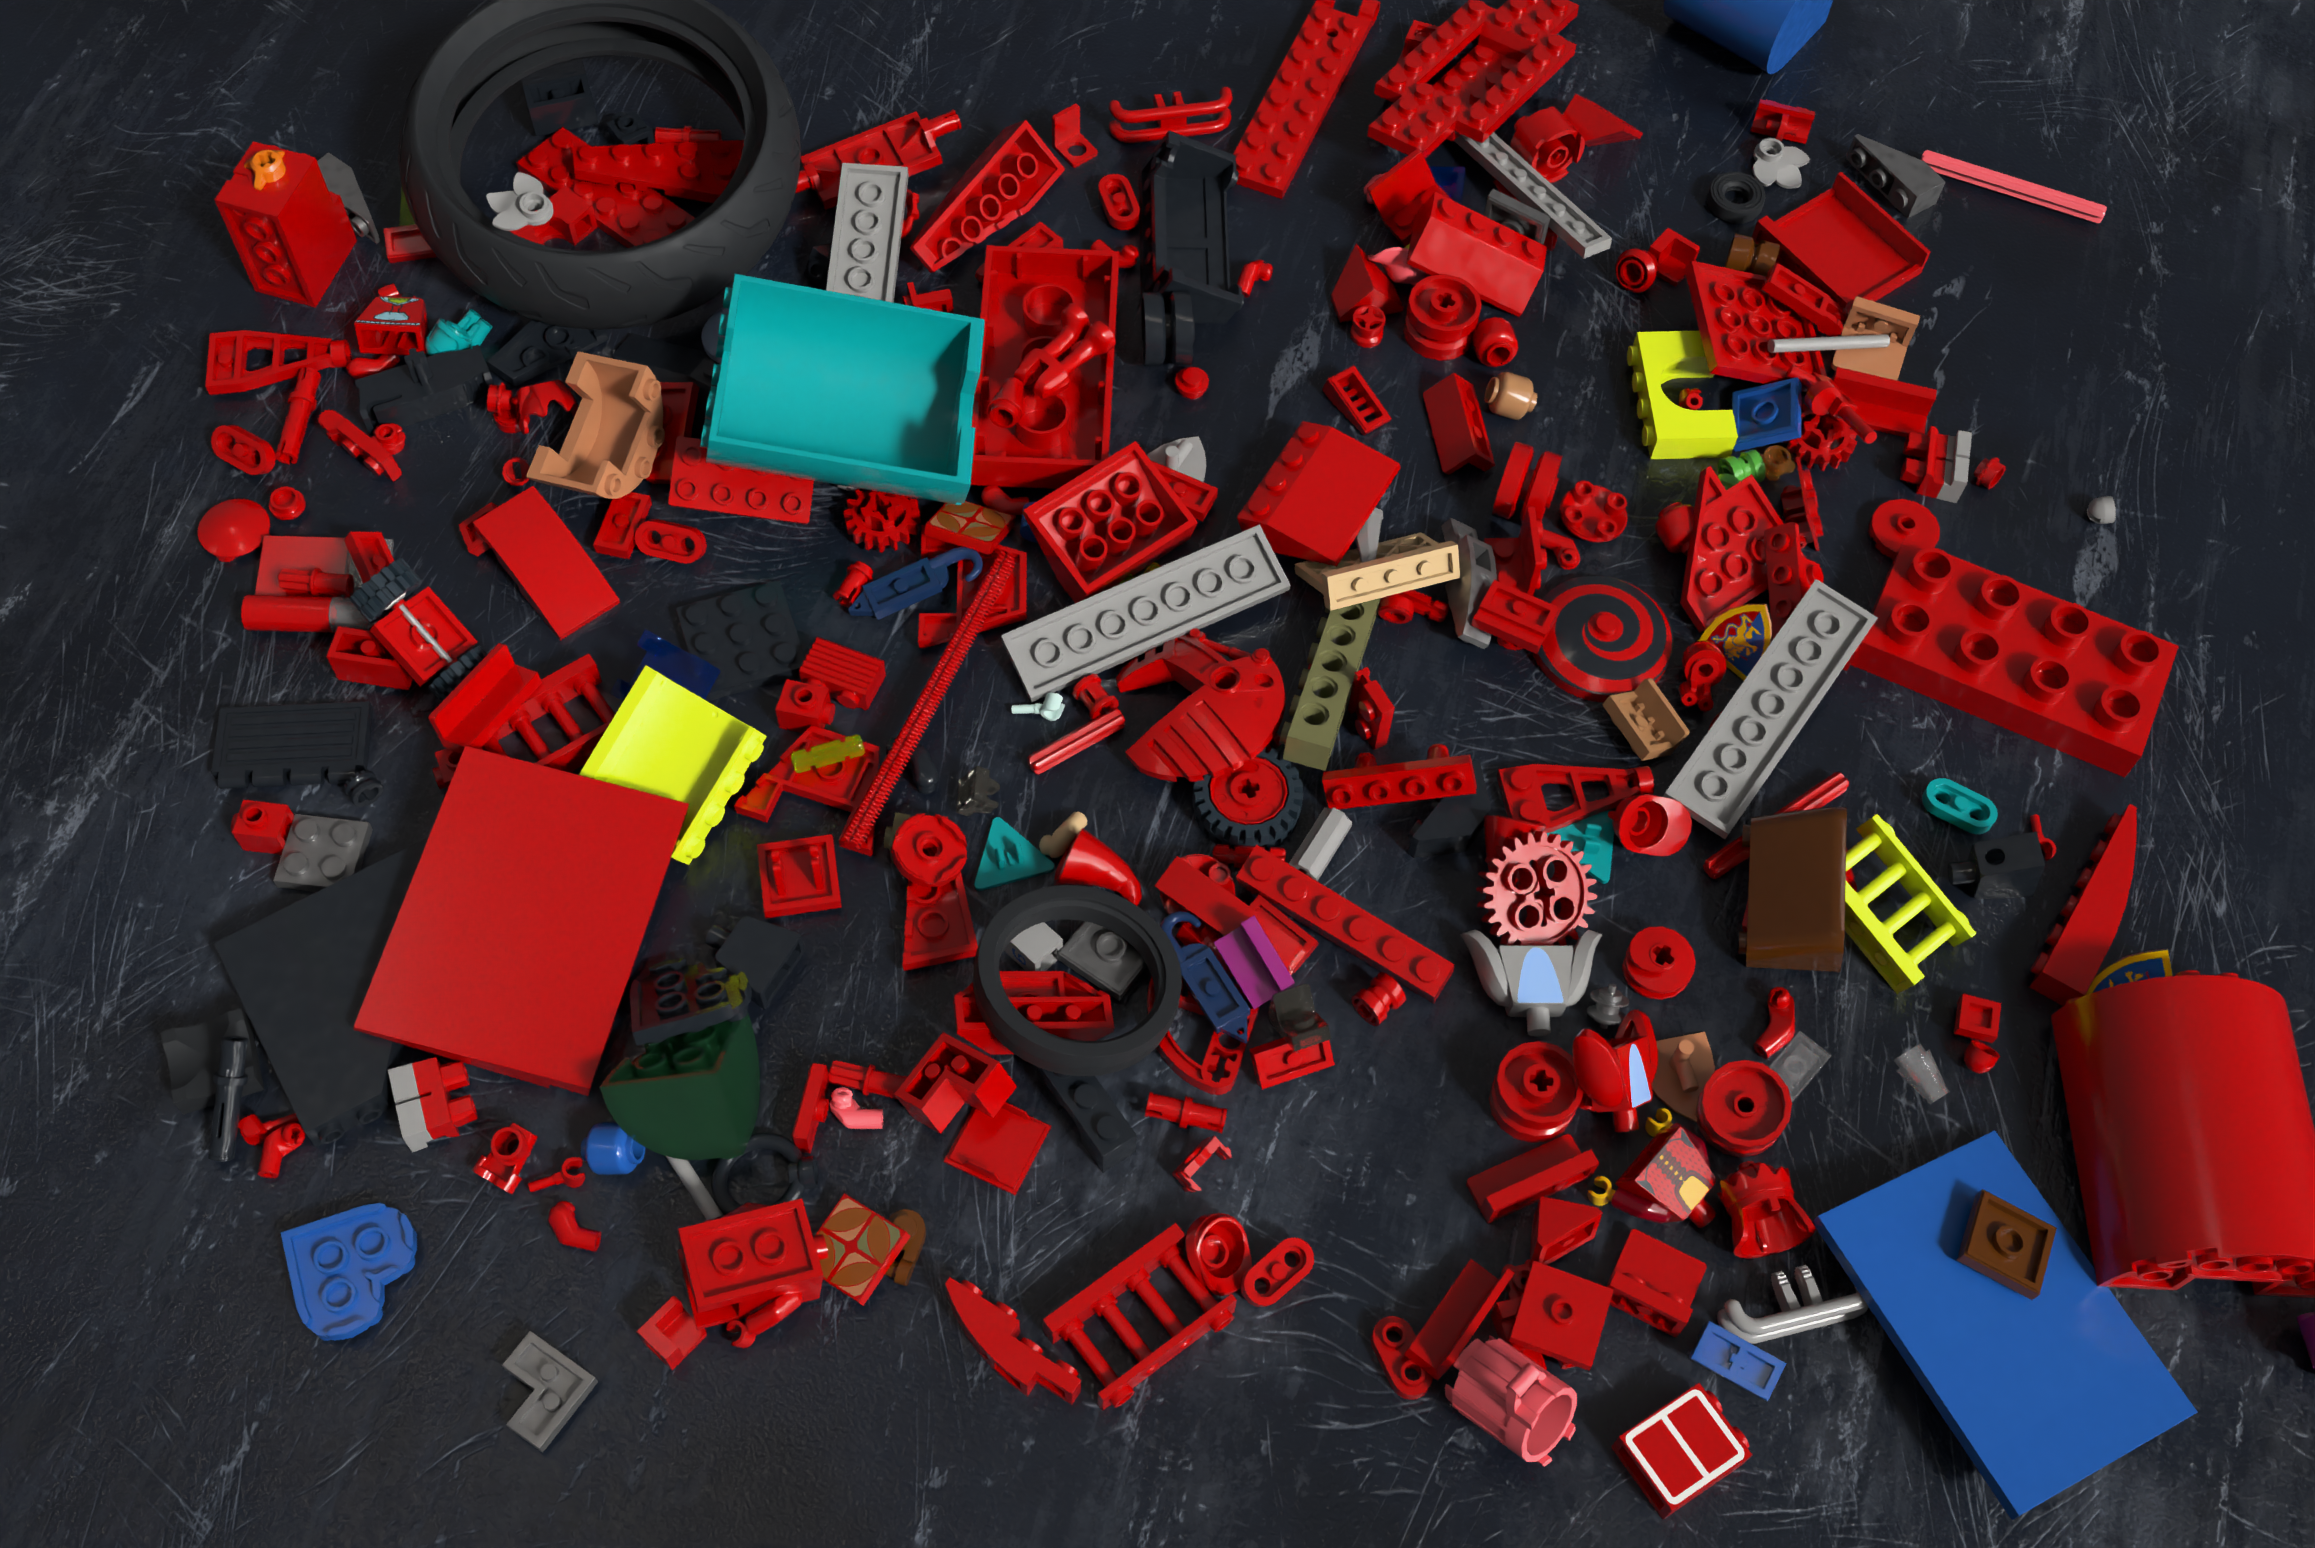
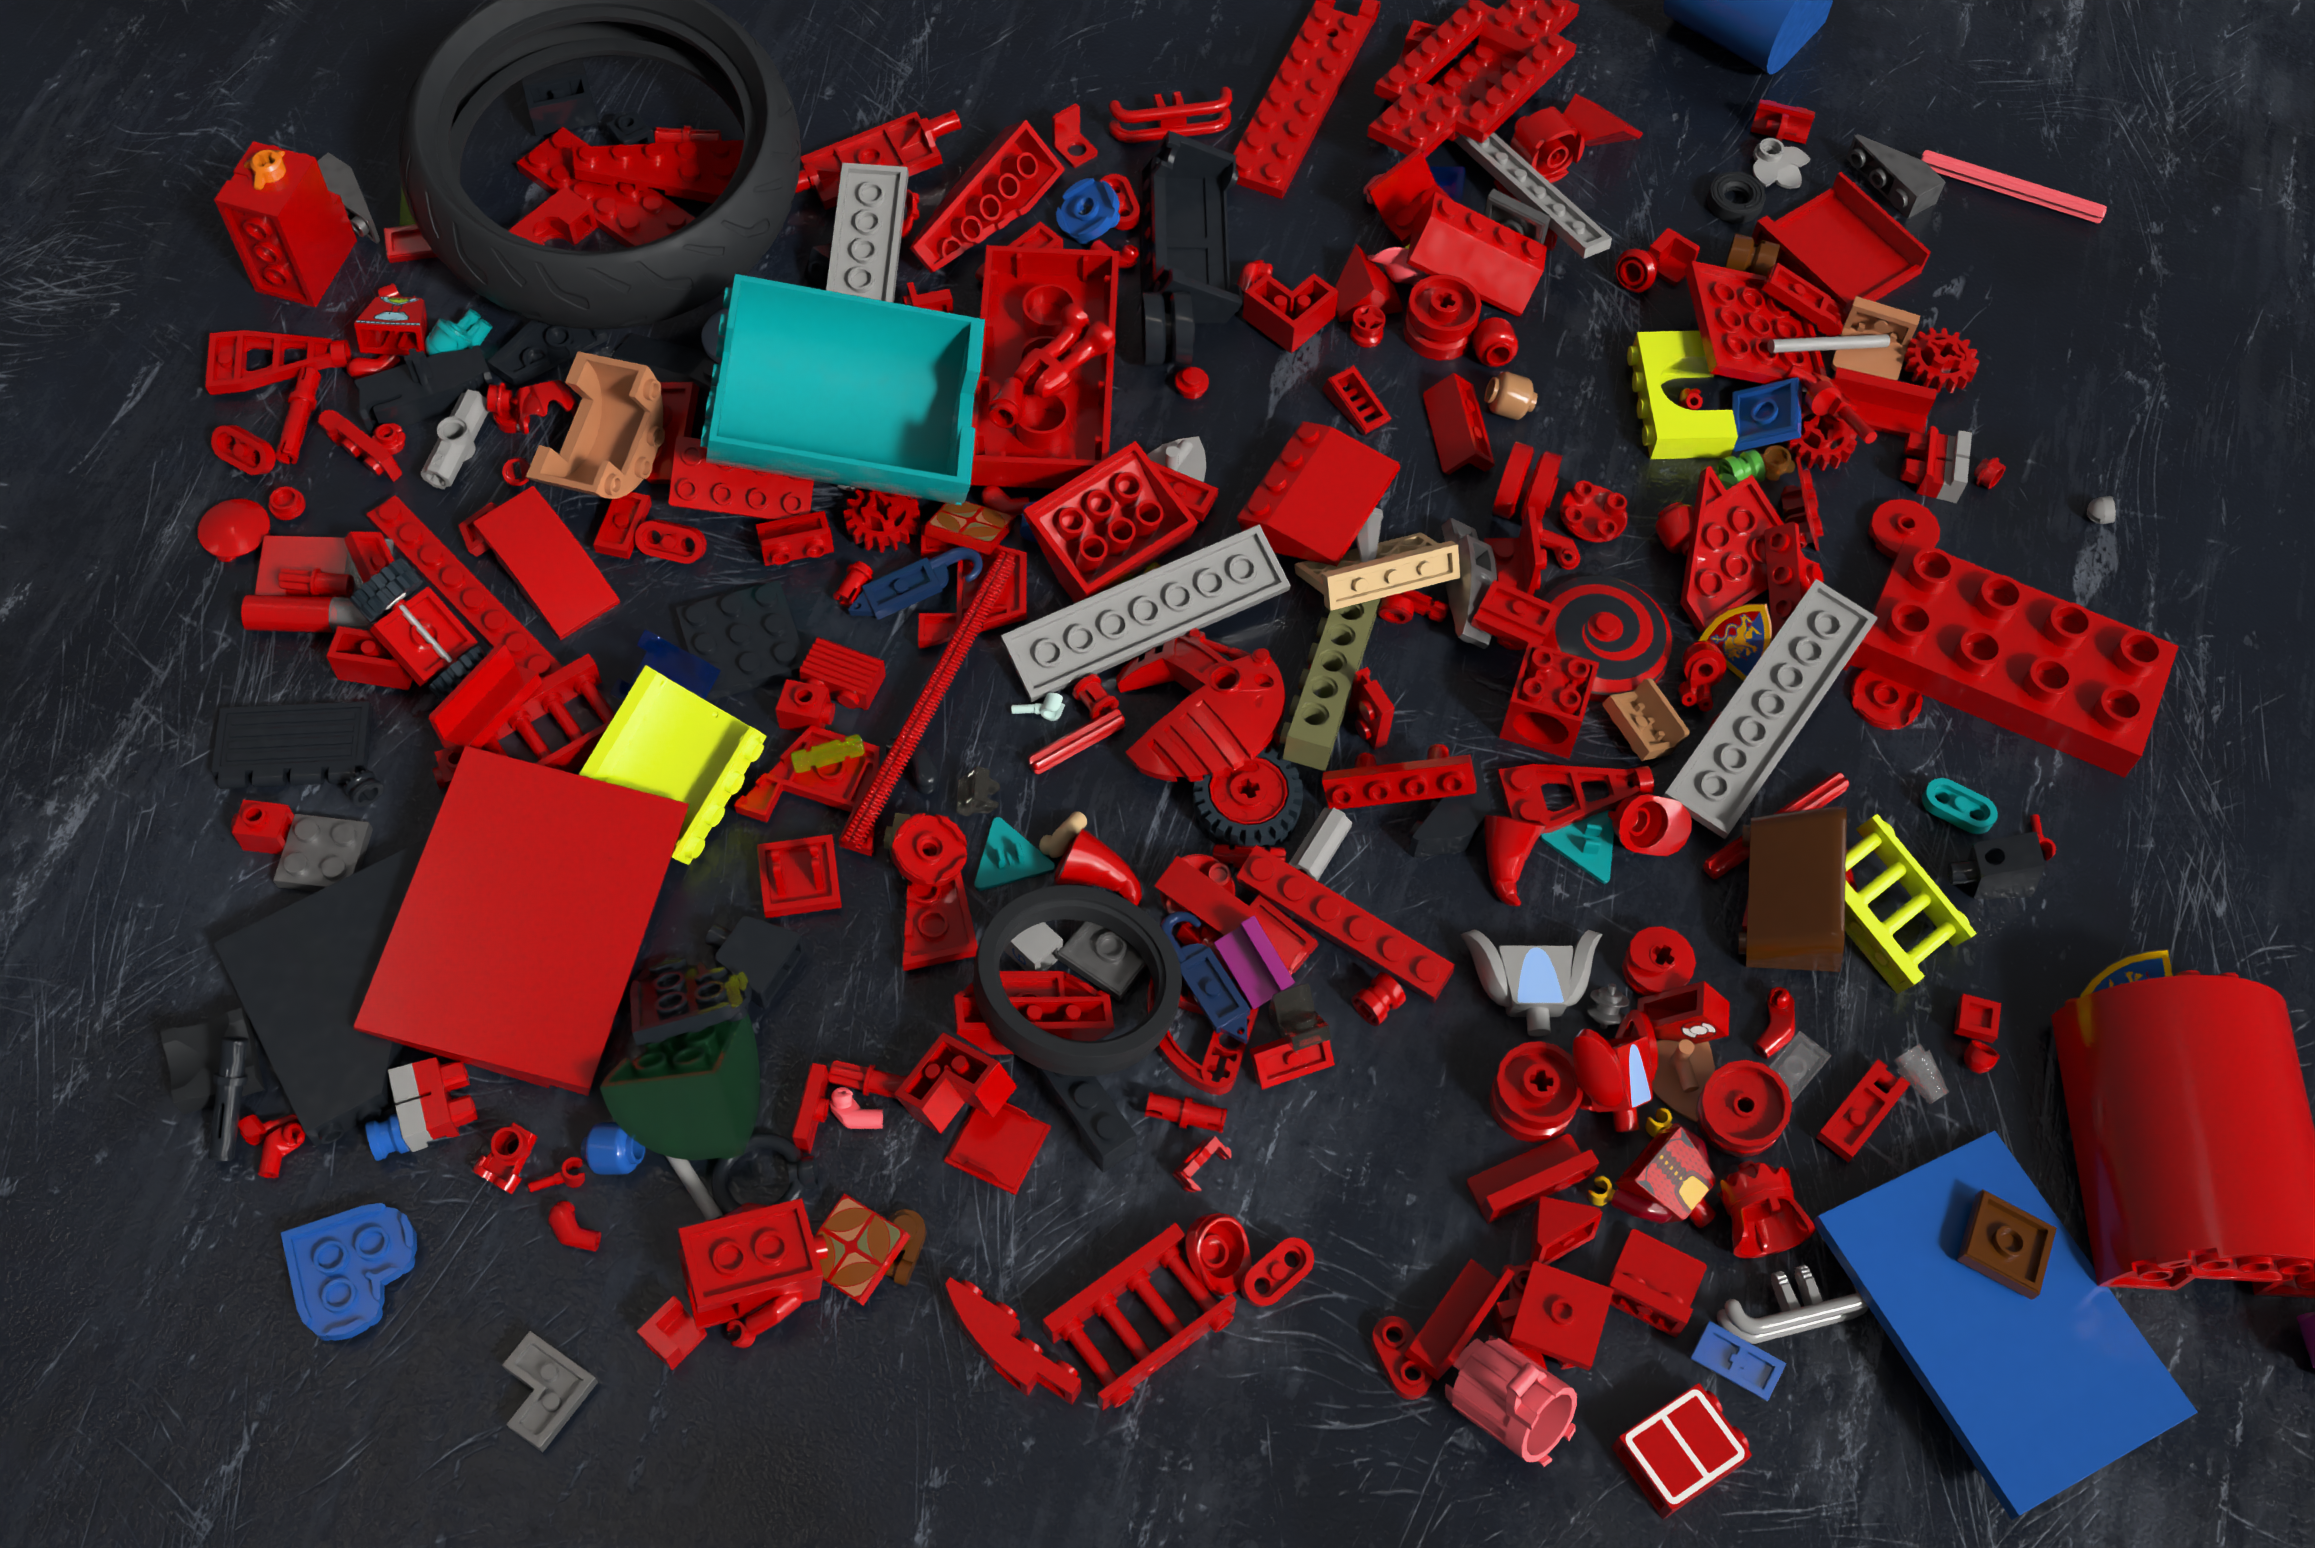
light grey plate [486,172,554,231] -> none
gear [1476,831,1597,946] -> none
red slope [2029,804,2137,1006] -> none
none -> blue wheel [365,1113,410,1161]
none -> red plate [366,495,563,679]
none -> light grey piece [421,389,488,490]
none -> red bracket [756,510,834,566]
none -> blue plate [1056,178,1120,244]
none -> red brick [1242,273,1339,354]
none -> red brick [1499,642,1600,759]
none -> red slope [1637,981,1730,1044]
none -> red plate [1816,1059,1911,1163]
none -> red tile [1849,668,1923,730]
none -> red gear [1903,327,1979,393]

